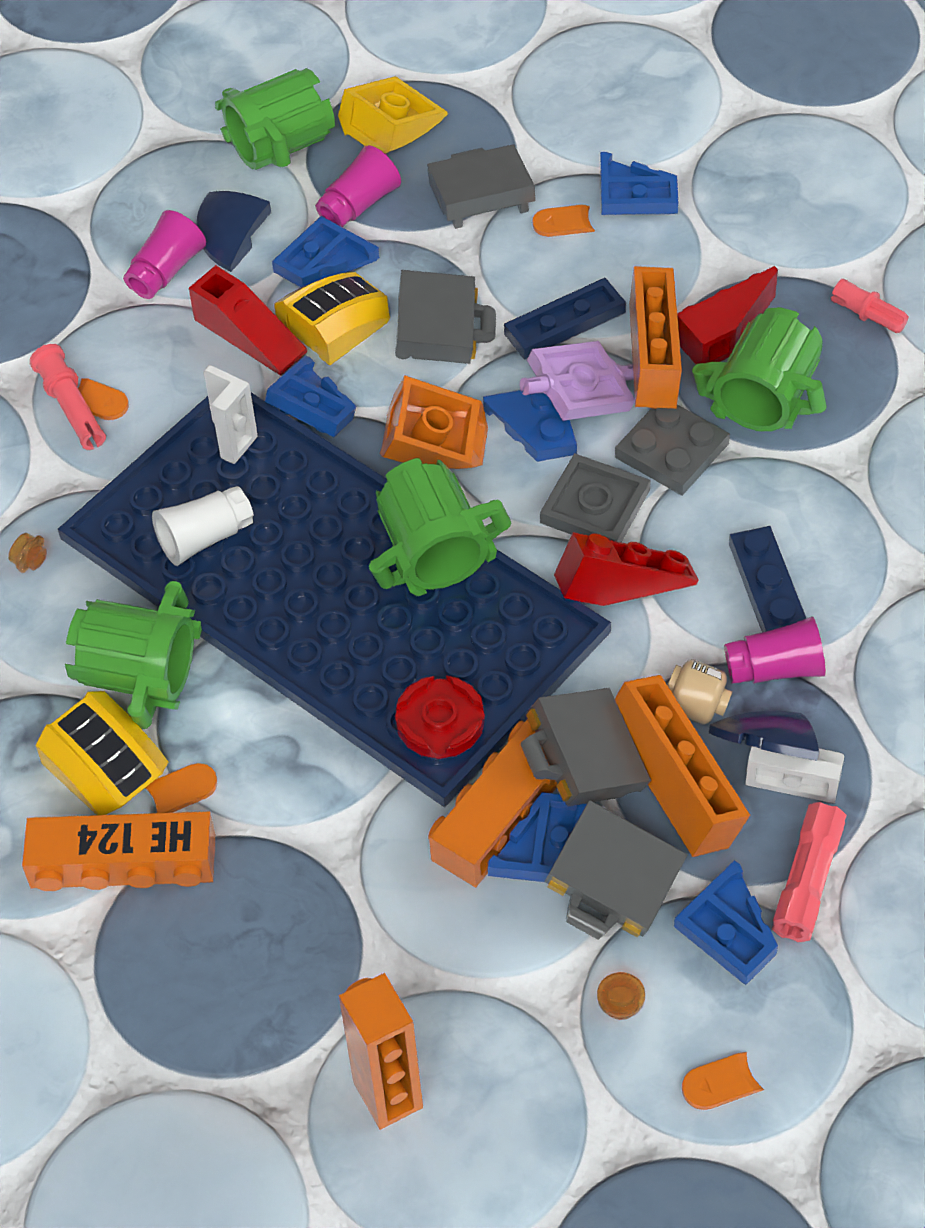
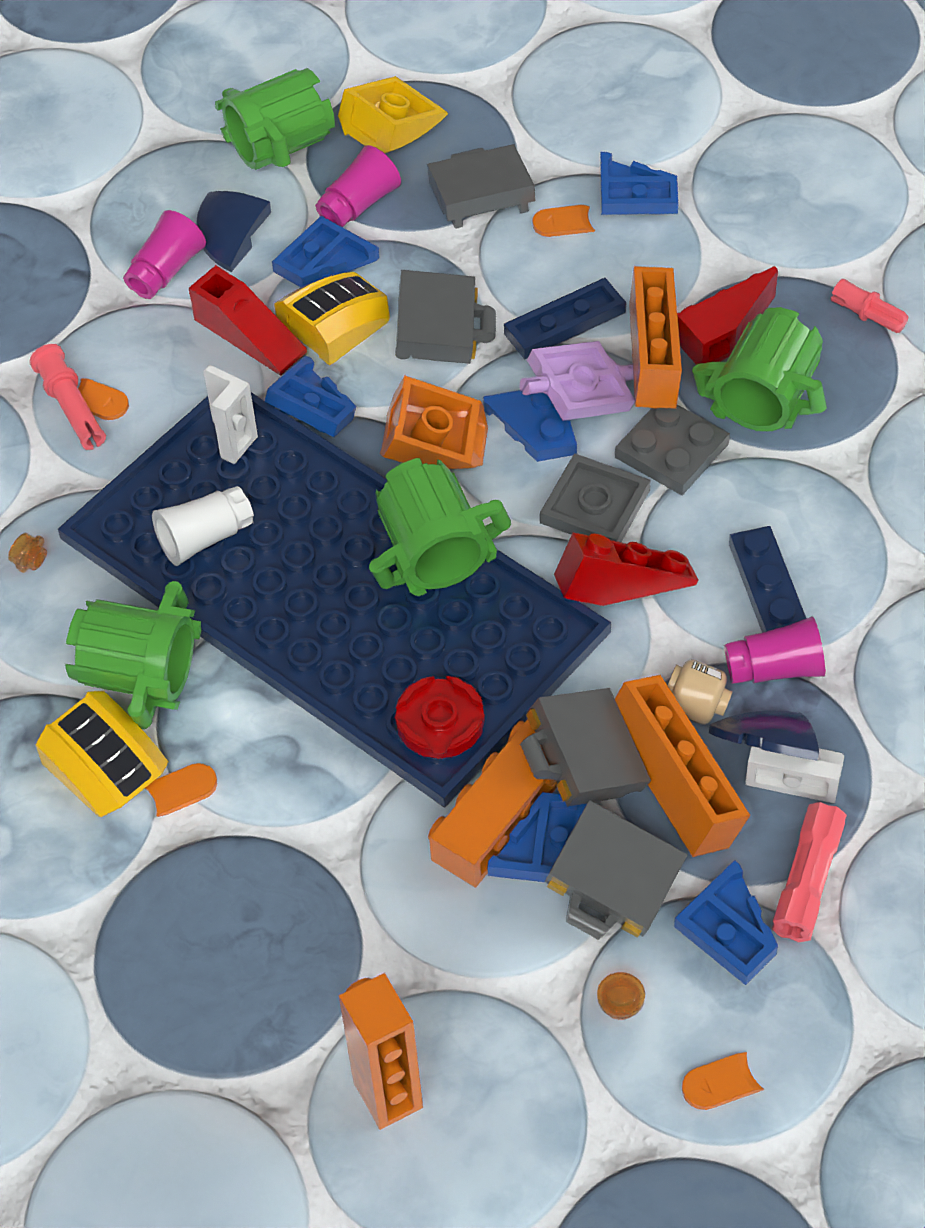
orange brick [22,811,216,891] -> none

